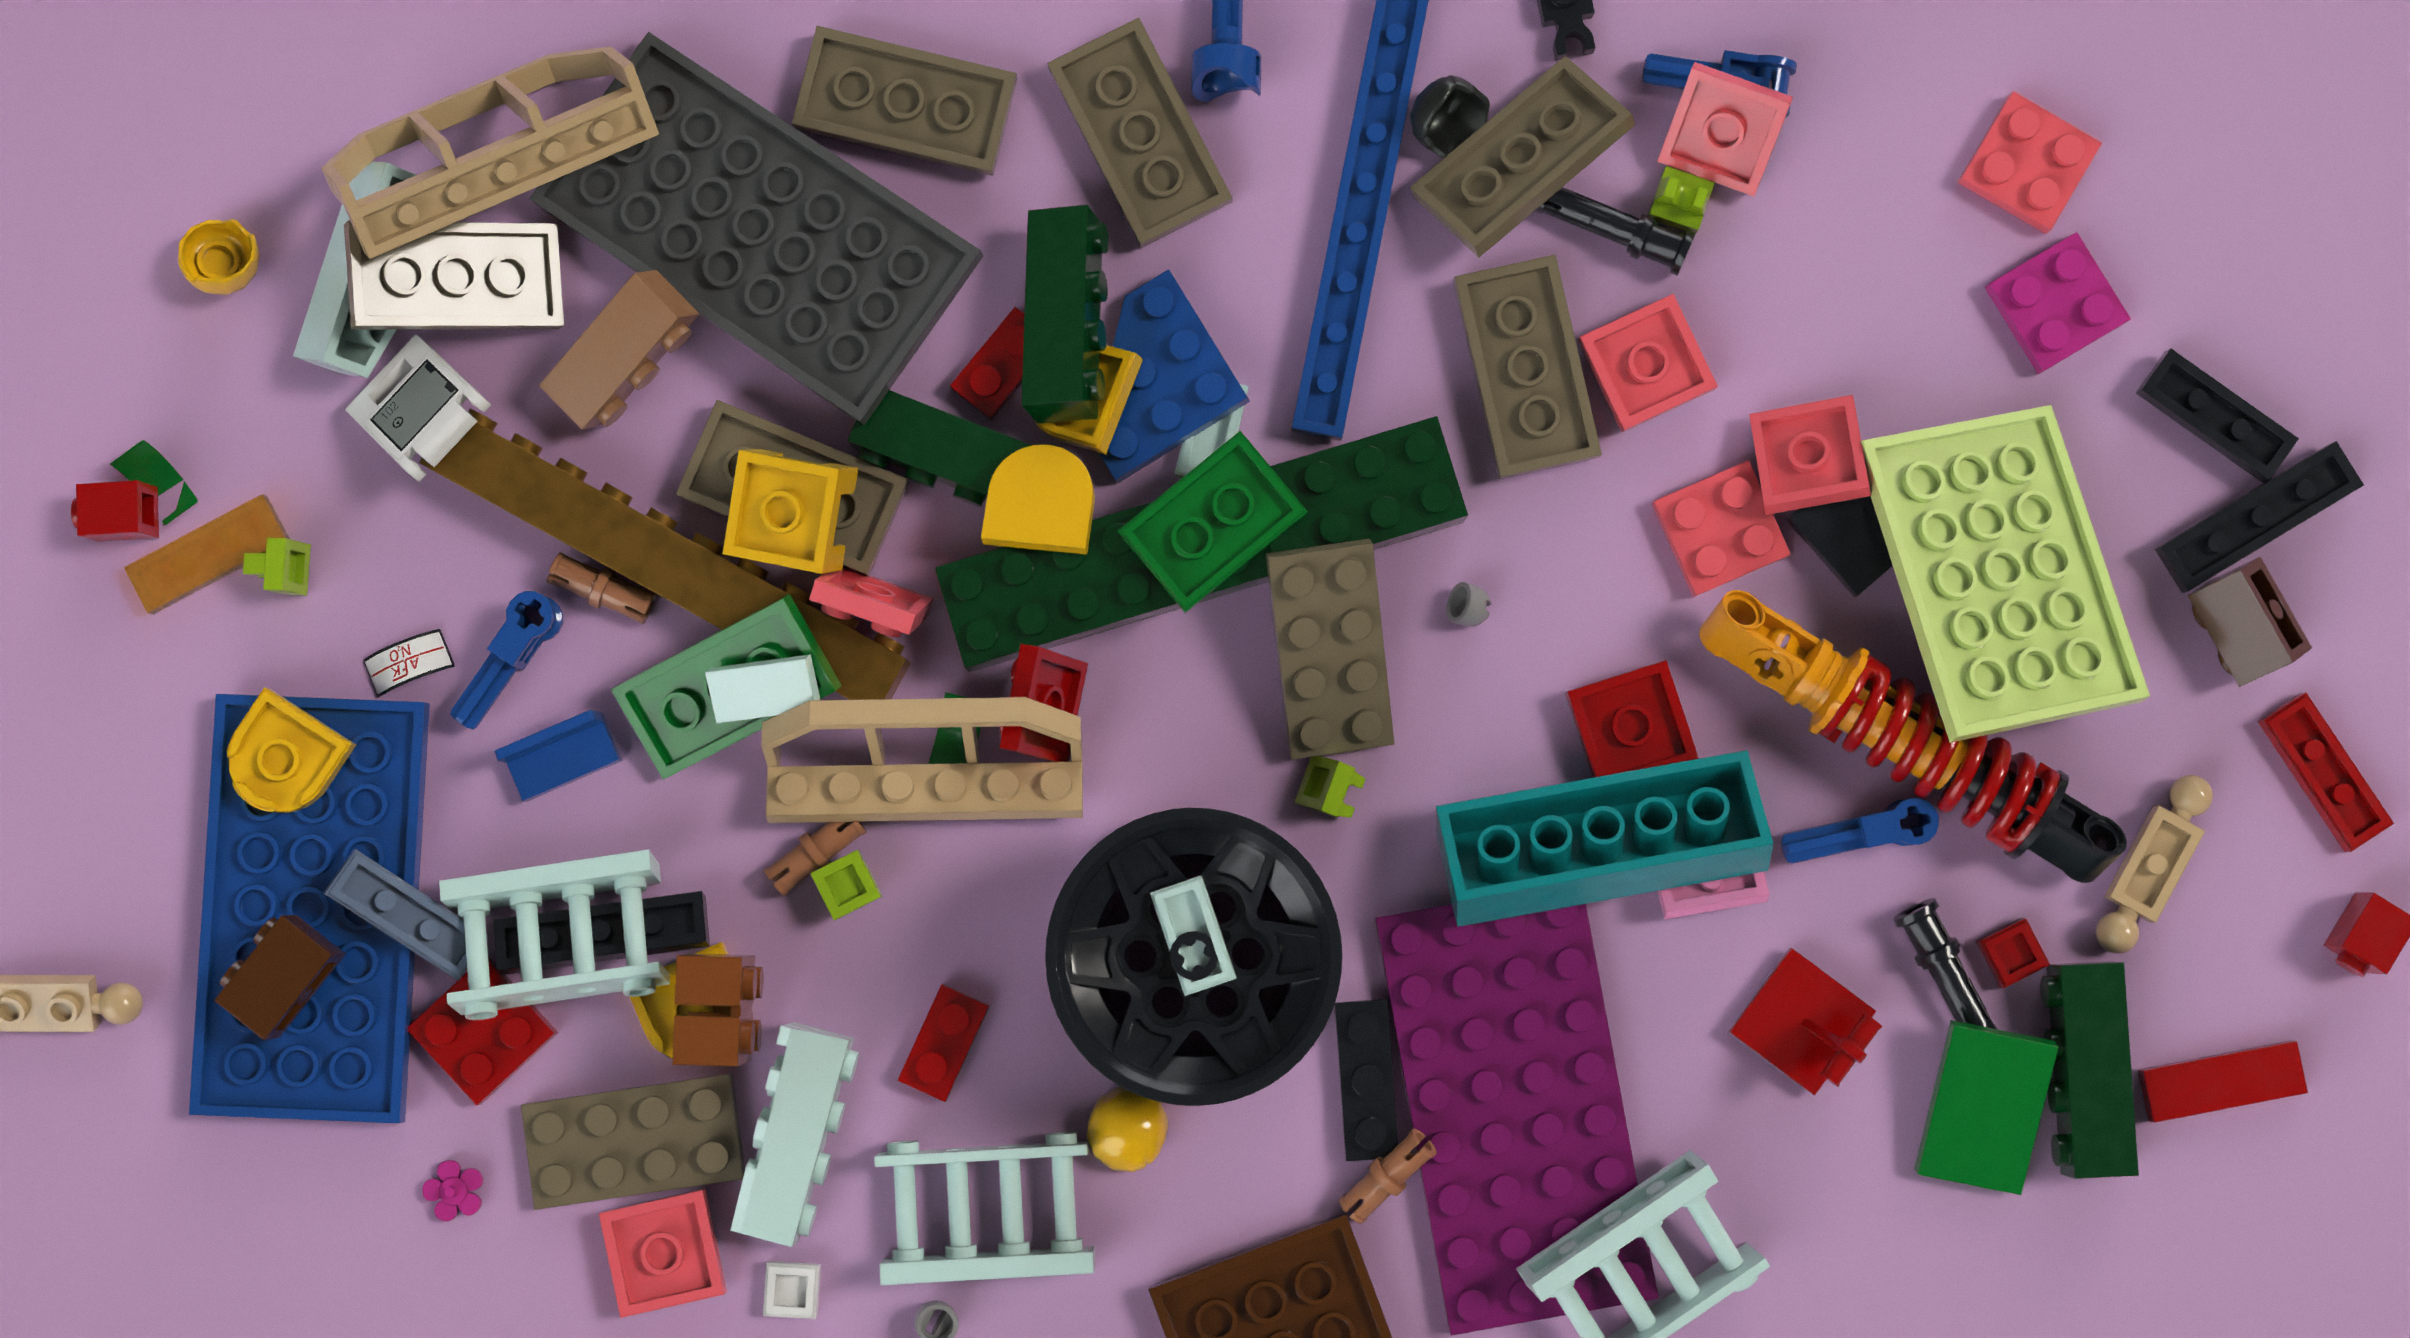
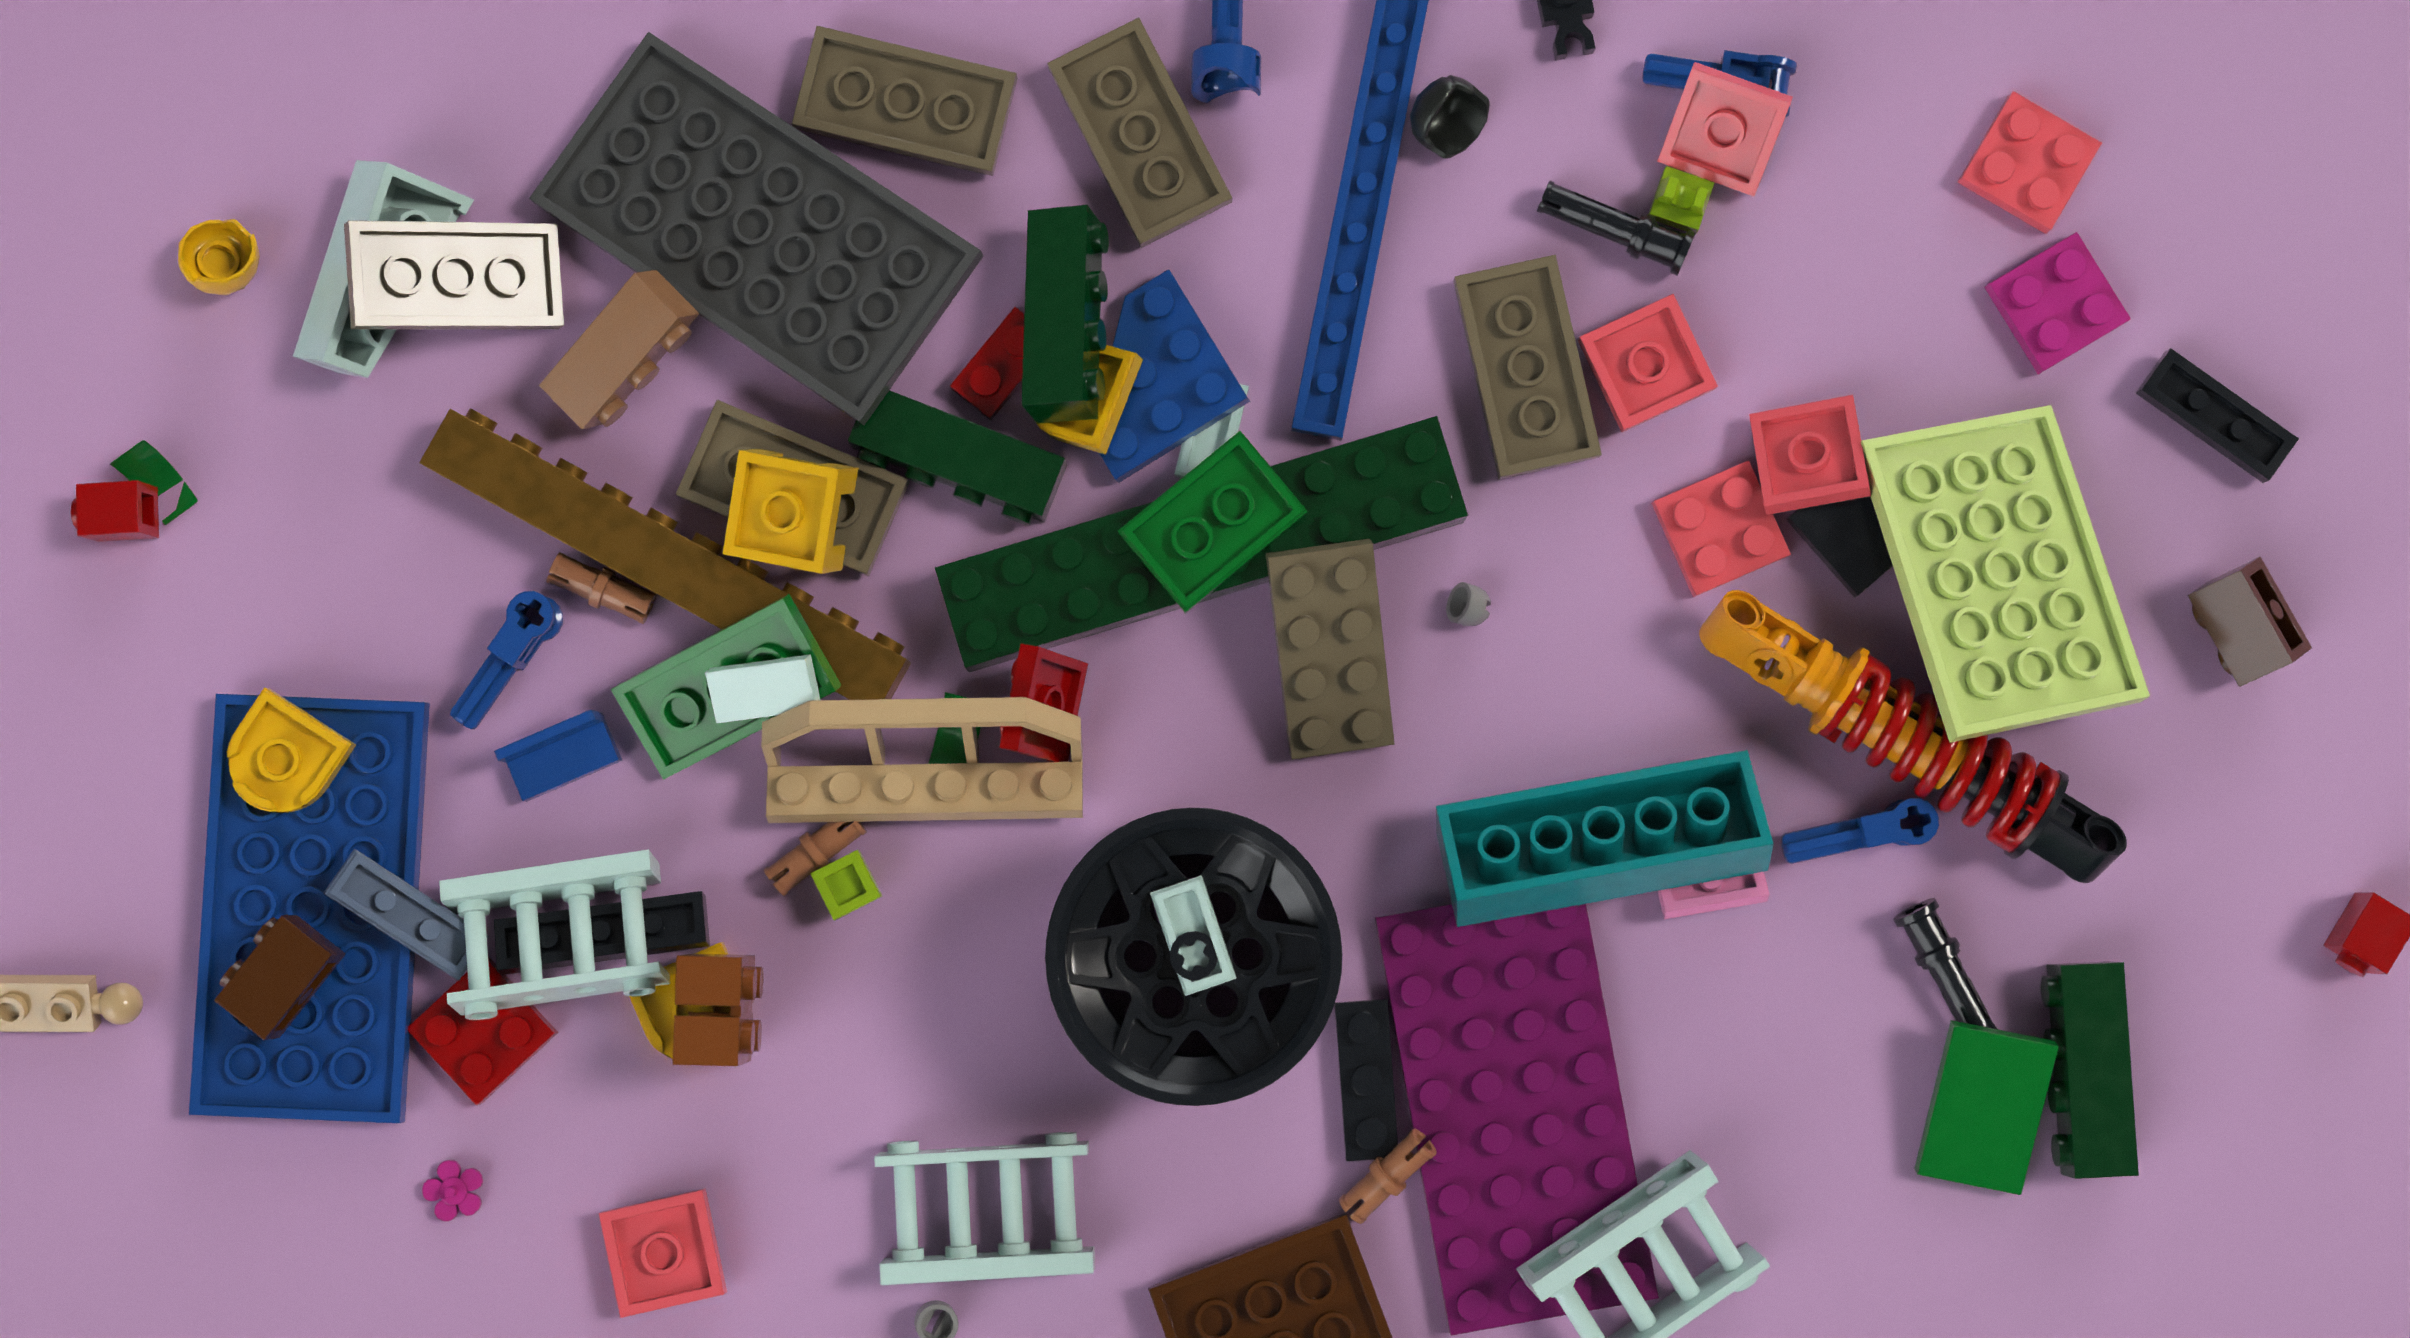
clear yellow tile [124,494,290,615] -> none
lime tile [243,538,311,596] -> none
tan plate [321,46,659,259] -> none
white container [345,334,491,482] -> none
white sticker [363,629,455,698] -> none
dark tan plate [521,1073,745,1210] -> none
light aqua wedge [730,1022,859,1247] -> none
white tile [763,1261,821,1319] -> none
coral plate [809,566,934,637] -> none
red plate [897,984,990,1102] -> none
yellow tile [981,444,1095,555] -> none
yellow hair [1087,1086,1168,1172] -> none
lime tile [1294,756,1366,818] -> none
dark tan plate [1410,56,1635,258] -> none
red plate [1565,660,1699,778] -> none
red plate [1728,948,1883,1096] -> none
red tile [1975,918,2050,988] -> none
tan plate [2096,775,2213,954] -> none
red tile [2138,1040,2308,1123] -> none
black plate [2155,441,2364,593] -> none
red tile [2257,692,2394,852] -> none

